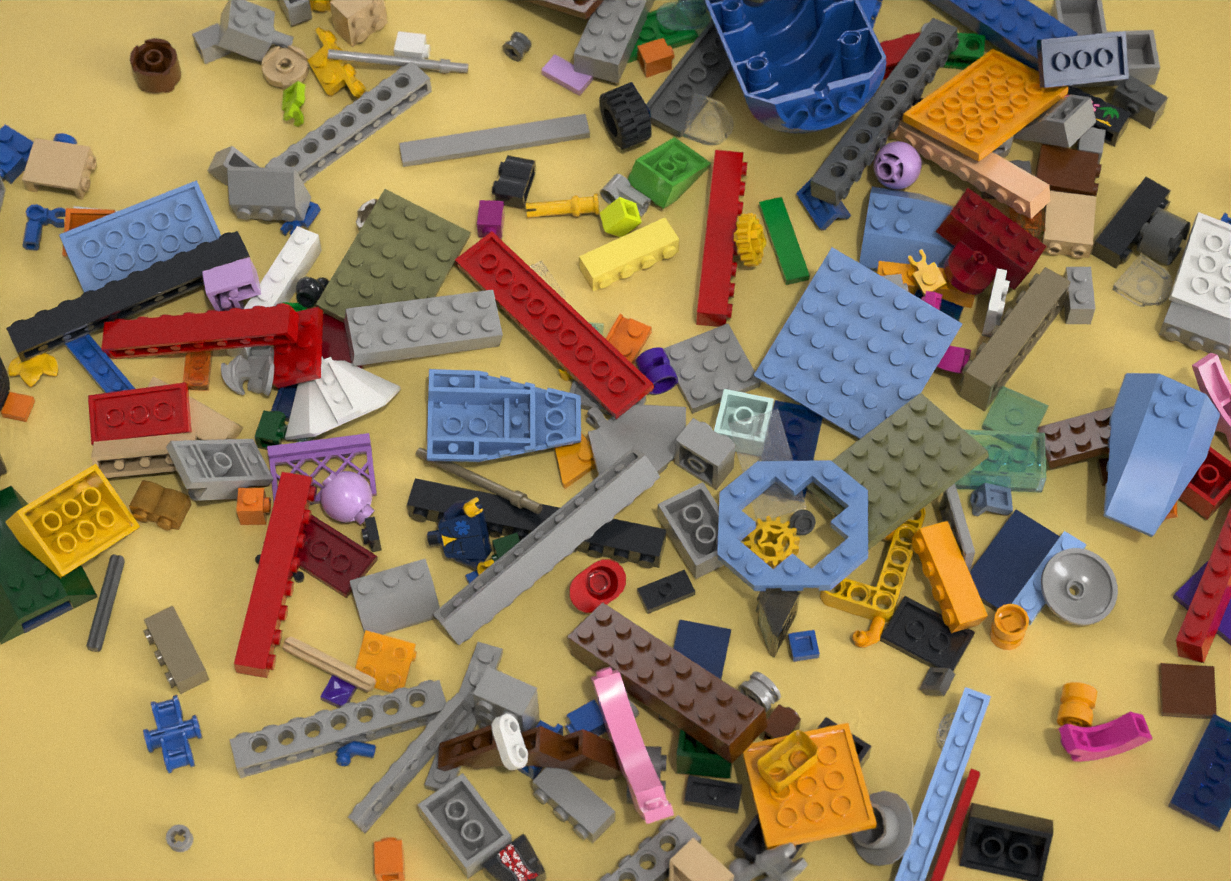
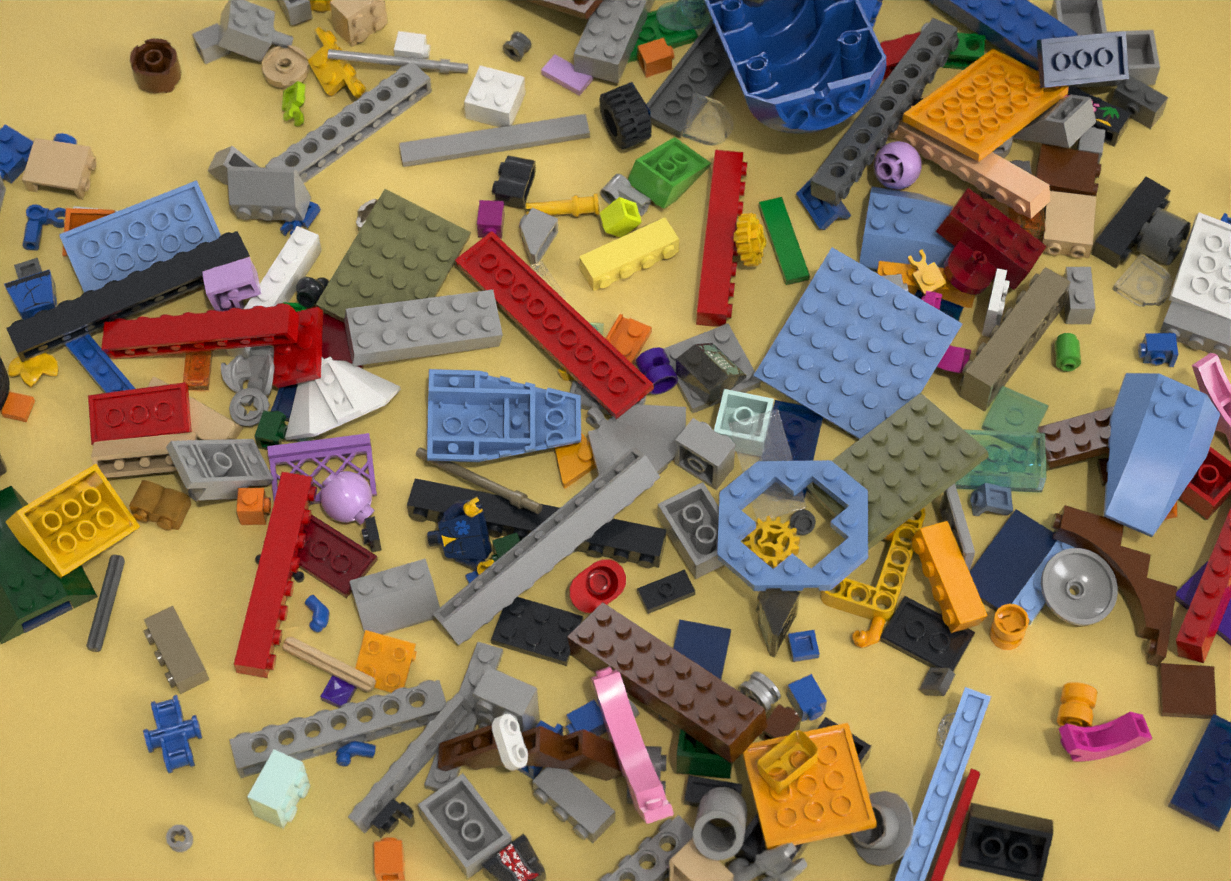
none -> blue torso [4,269,58,320]
none -> dark grey plate [14,258,42,279]
none -> light grey gear [229,388,270,427]
none -> light aqua brick [247,750,310,829]
none -> blue arm [305,595,330,632]
none -> black bracket [371,799,415,838]
none -> white brick [464,66,525,127]
none -> black plate [491,597,583,666]
none -> light grey slope [519,208,558,268]
none -> clear smoke slope [676,343,746,406]
none -> light grey piece [693,787,747,860]
none -> blue brick [786,674,827,722]
none -> reddish brown arch [1051,505,1177,667]
none -> bright green brick [1055,333,1081,371]
none -> blue brick [1138,333,1179,367]

